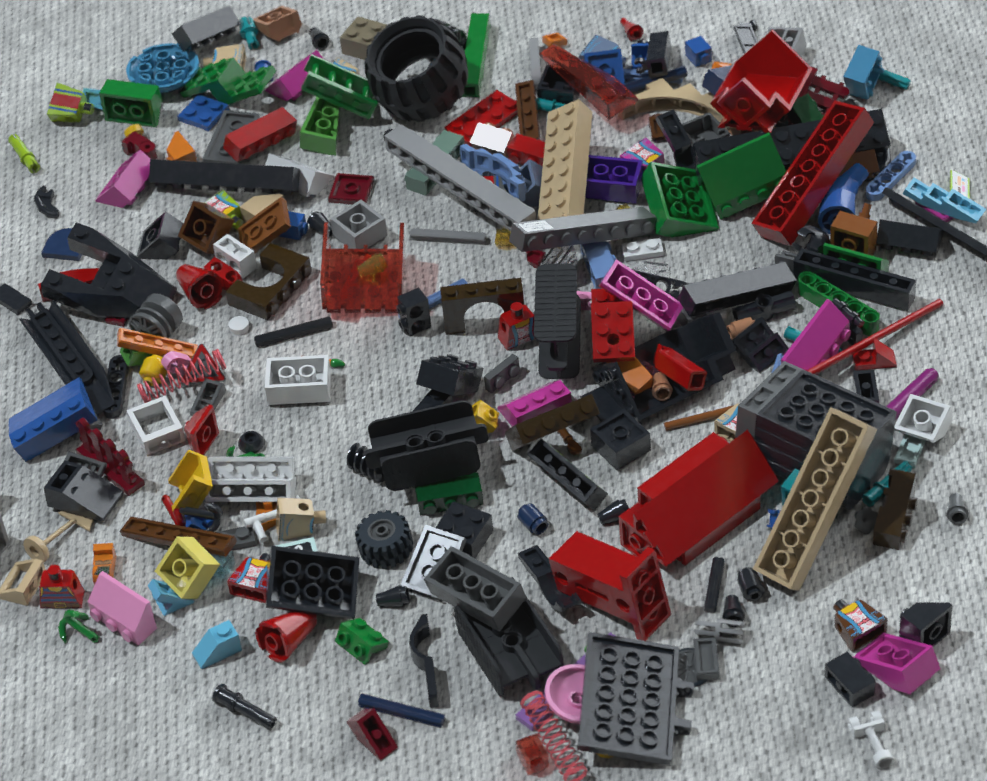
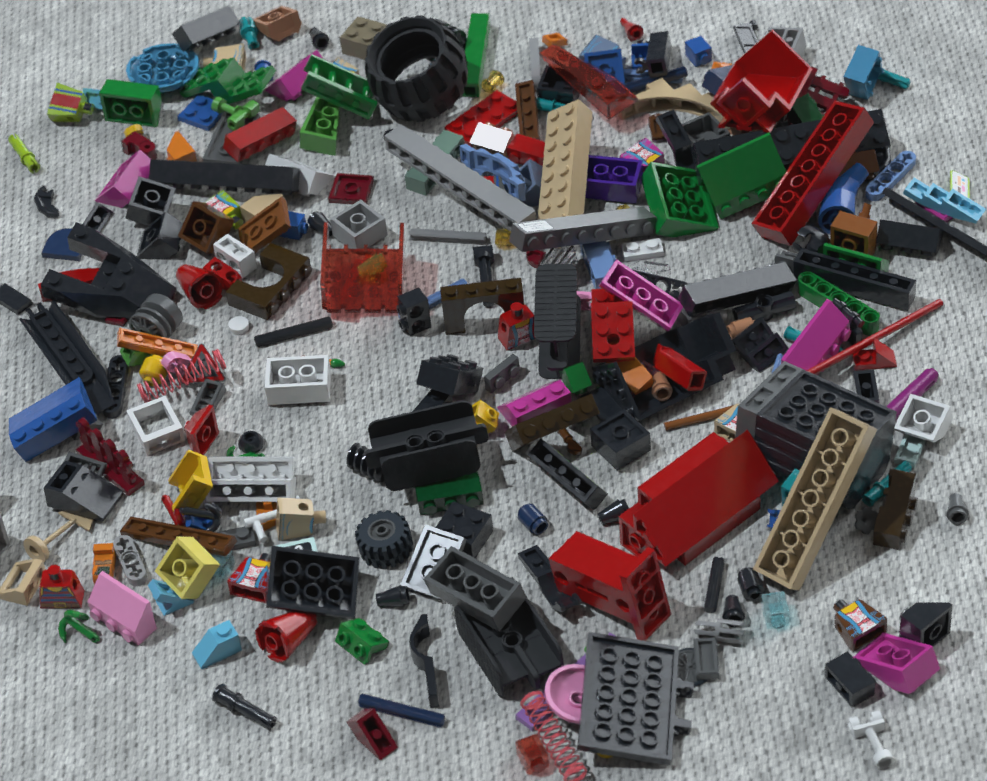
none -> black slope [83,202,113,232]
none -> light grey beam [113,535,147,586]
none -> black brick [125,176,176,226]
none -> bright green bar [211,97,260,131]
none -> black axle [473,245,495,308]
none -> clear yellow bush [481,70,505,94]
none -> green brick [559,362,592,396]
none -> clear light blue brick [762,591,789,629]

